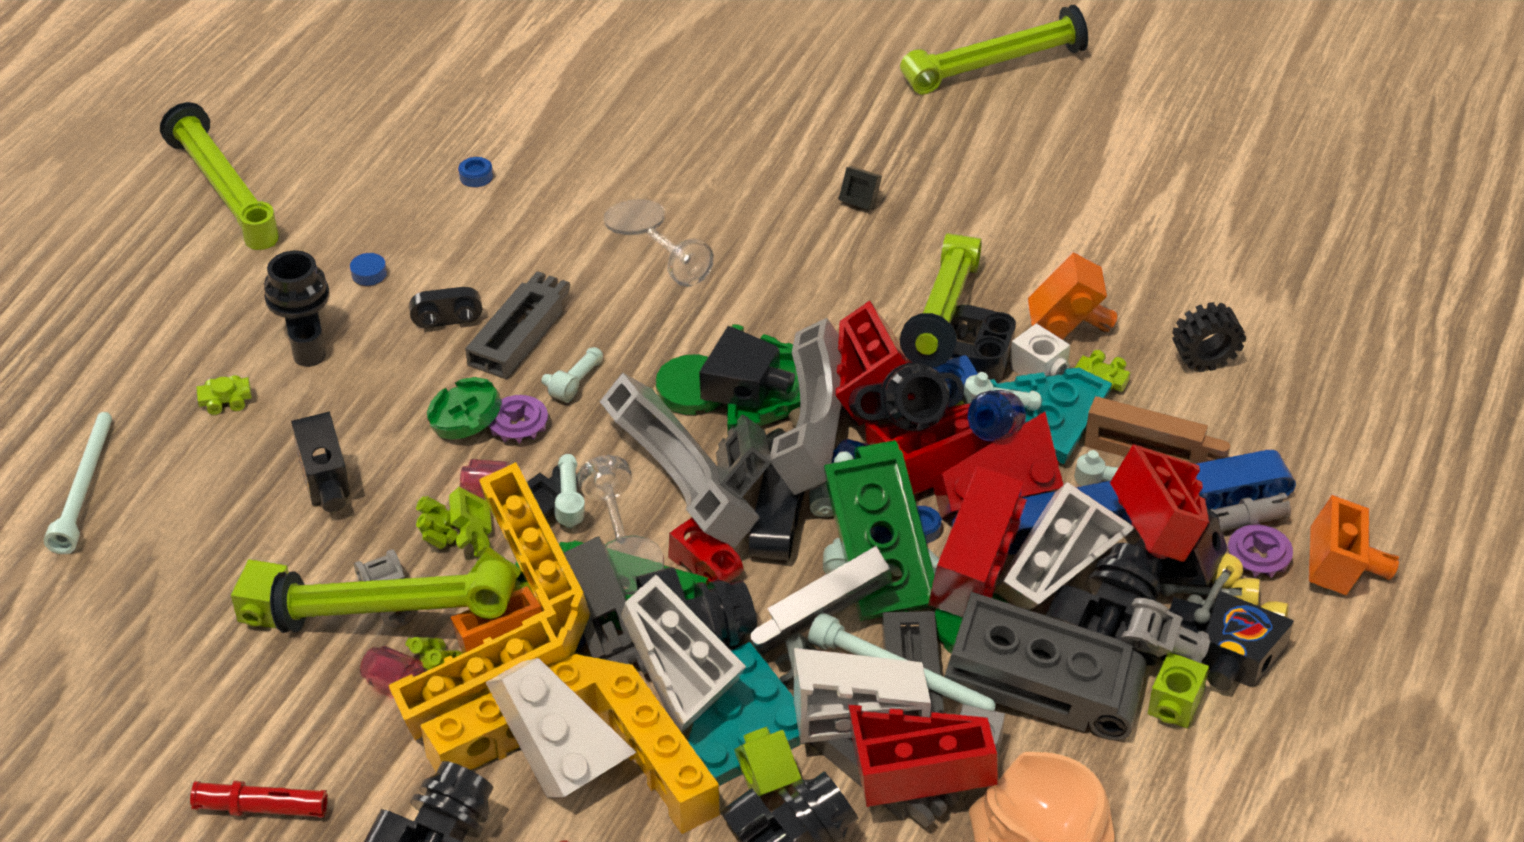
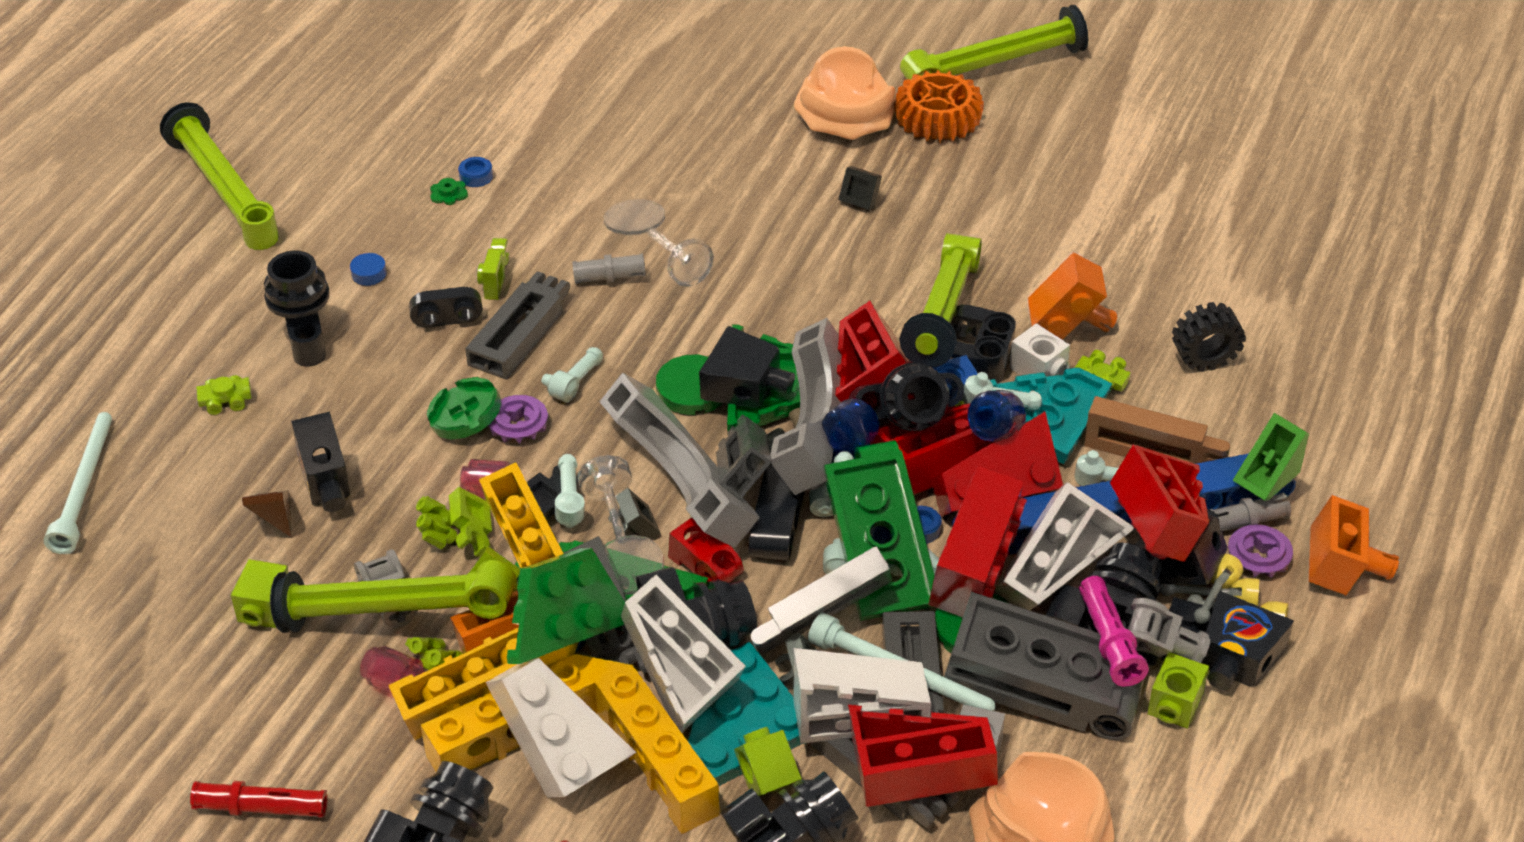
none -> reddish brown slope [242,490,292,538]
none -> green plant [430,178,468,205]
none -> lime plate [477,238,509,300]
none -> green wing [507,548,625,664]
none -> light grey pin [572,253,646,284]
none -> pearl dark grey tile [608,488,660,542]
none -> light nougat piece [794,46,896,140]
none -> clear blue head [822,398,879,455]
none -> orange gear [894,70,984,143]
none -> dark pink pin [1079,576,1149,687]
none -> bright green slope [1233,413,1309,501]

